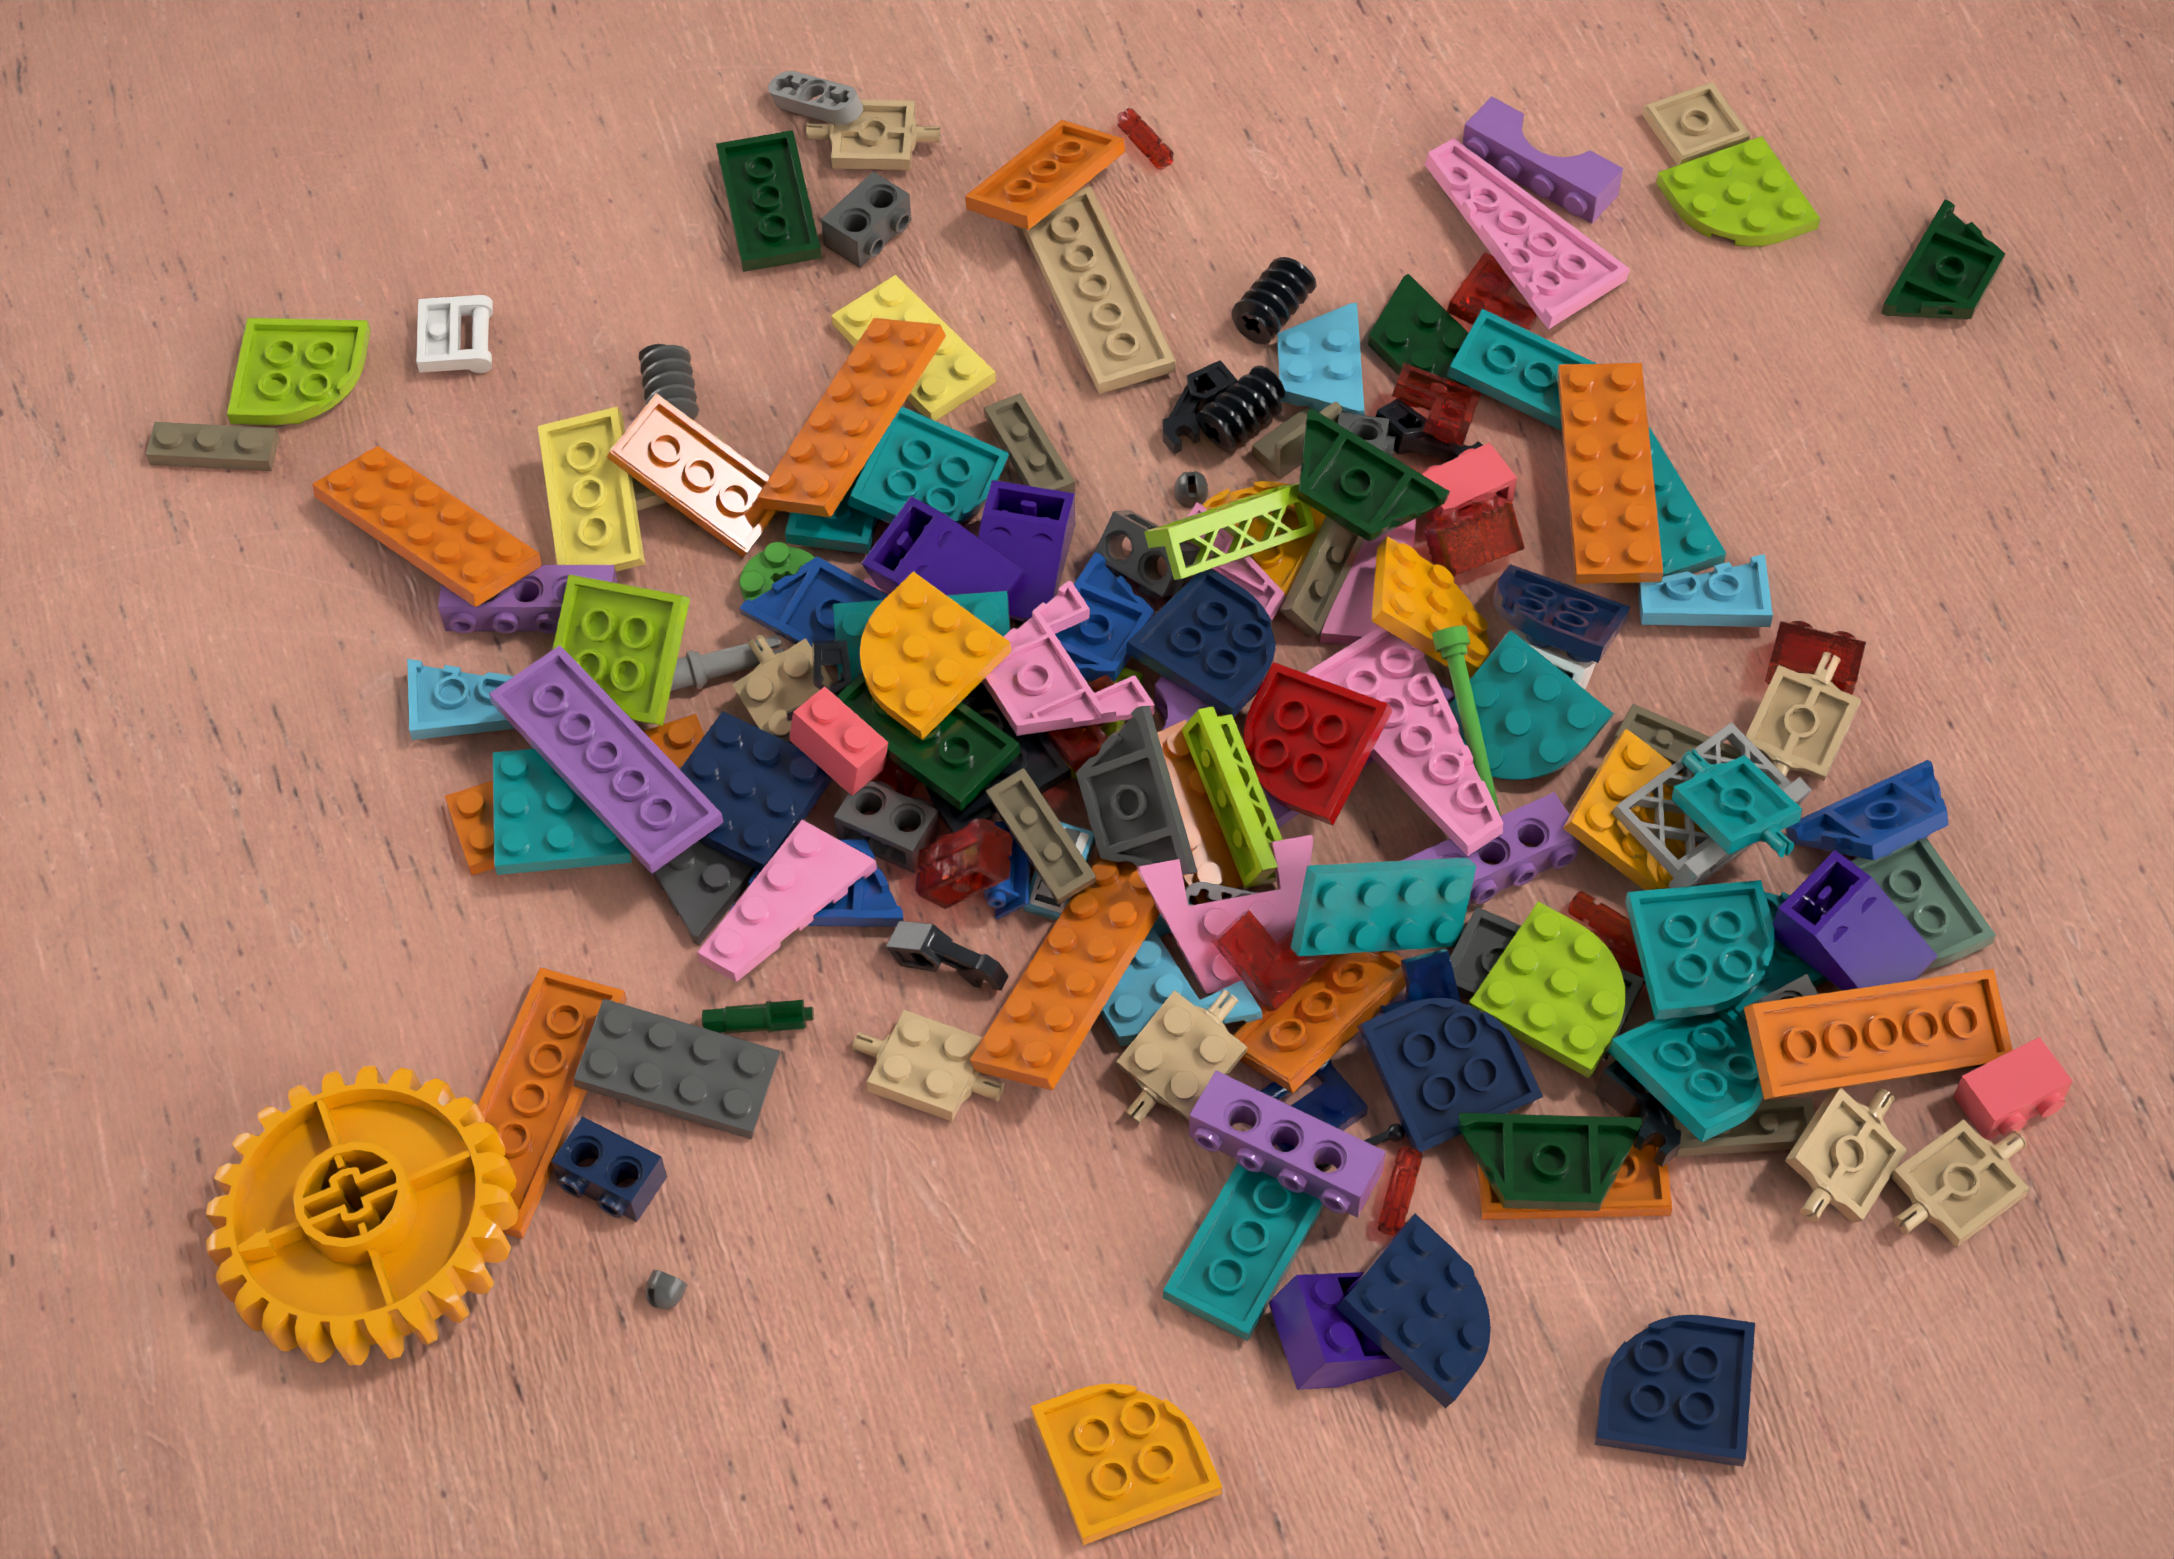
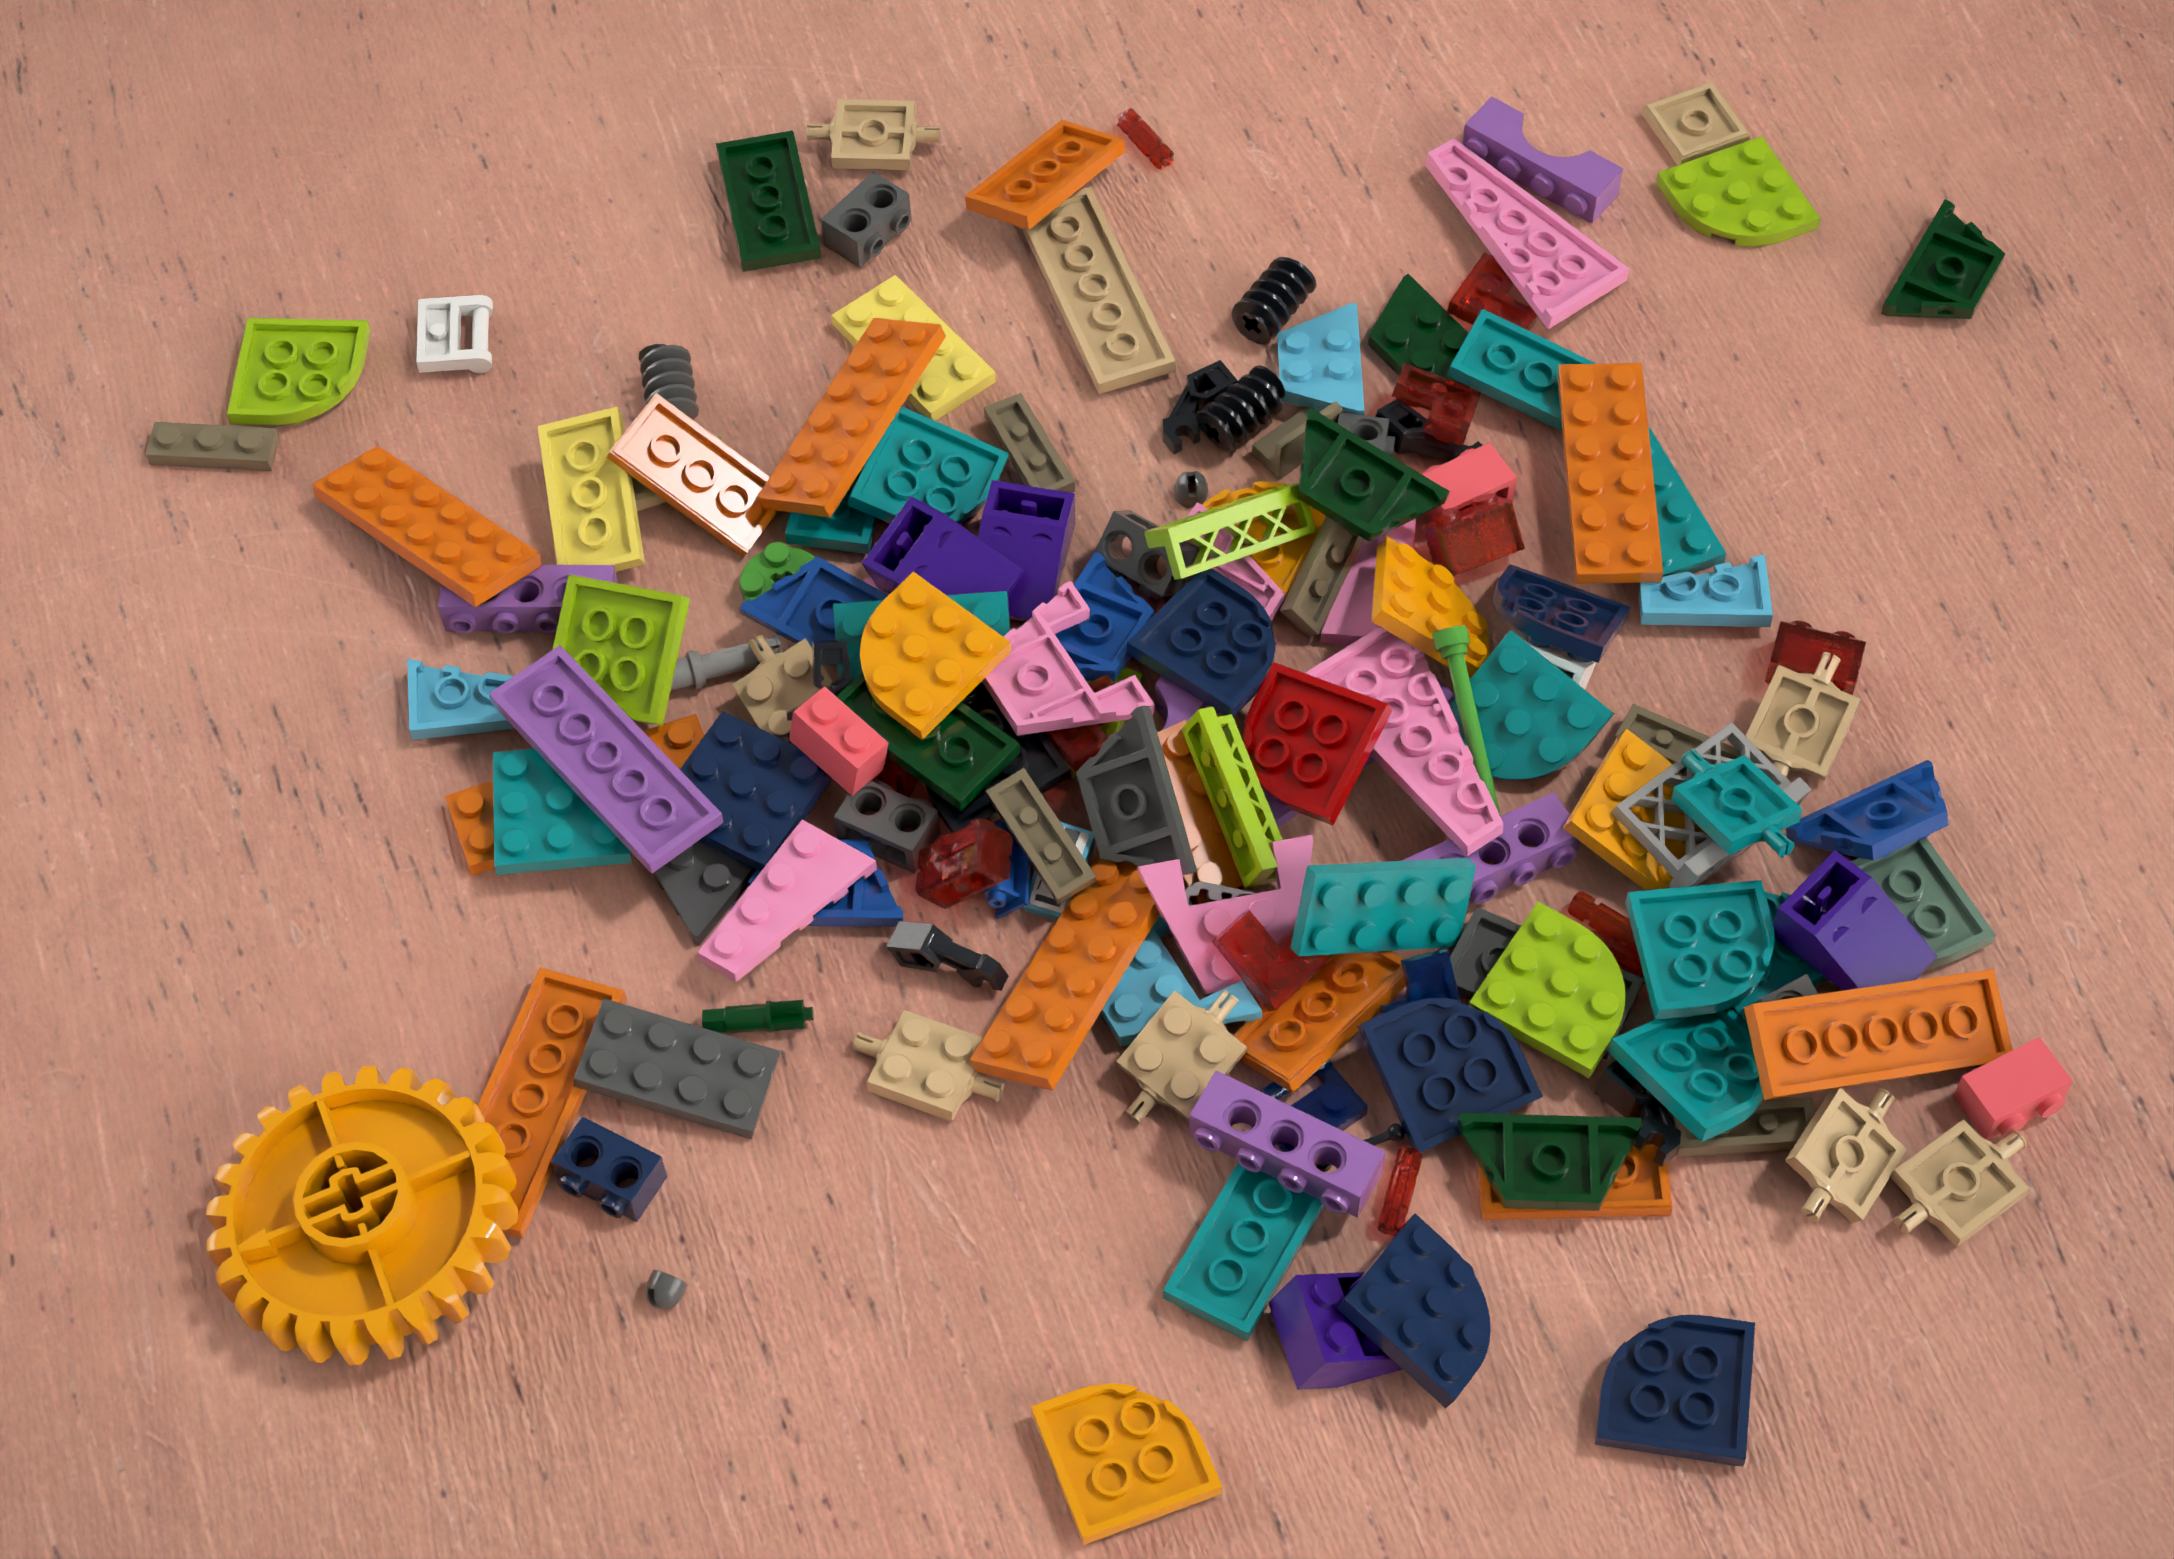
light grey beam [768,71,863,125] -> none

